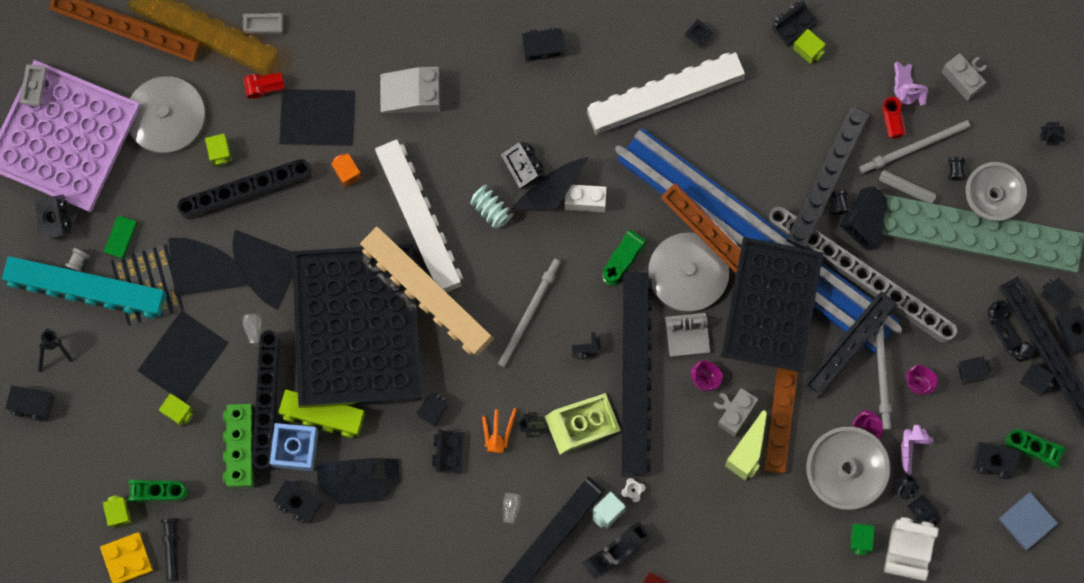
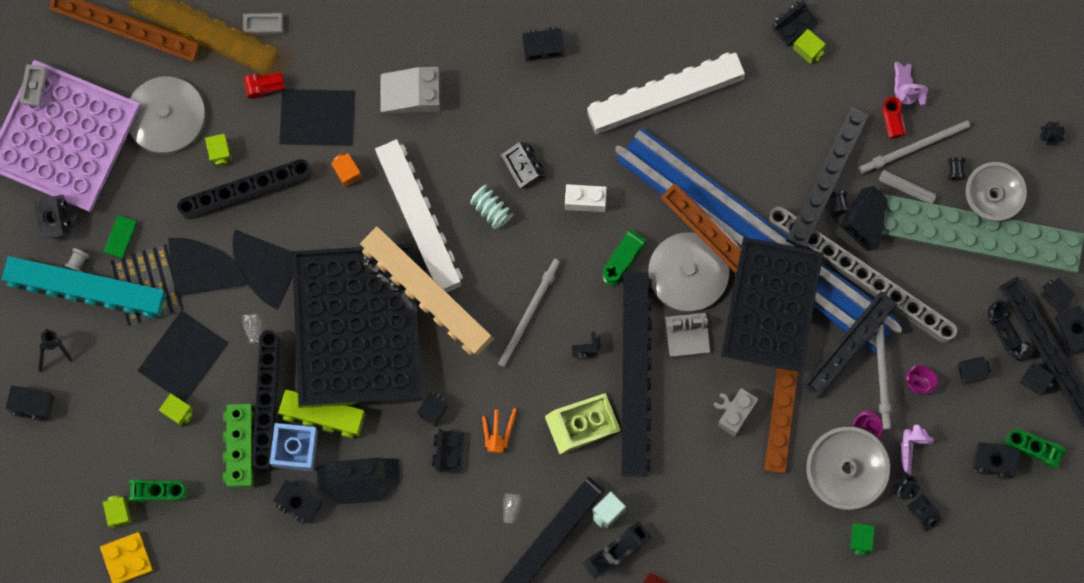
black pin [161,518,180,582] -> none
black sticker [511,157,589,210] -> none
black gear [519,412,545,438] -> none
white plate [621,478,645,502] -> none
black plate [685,19,713,48] -> none
magenta hair [691,360,723,391] -> none
yellowish green slope [725,410,767,480] -> none
white piece [884,518,938,581] -> none
light grey brick [942,53,986,102] -> none
sand blue tile [998,492,1058,550] -> none

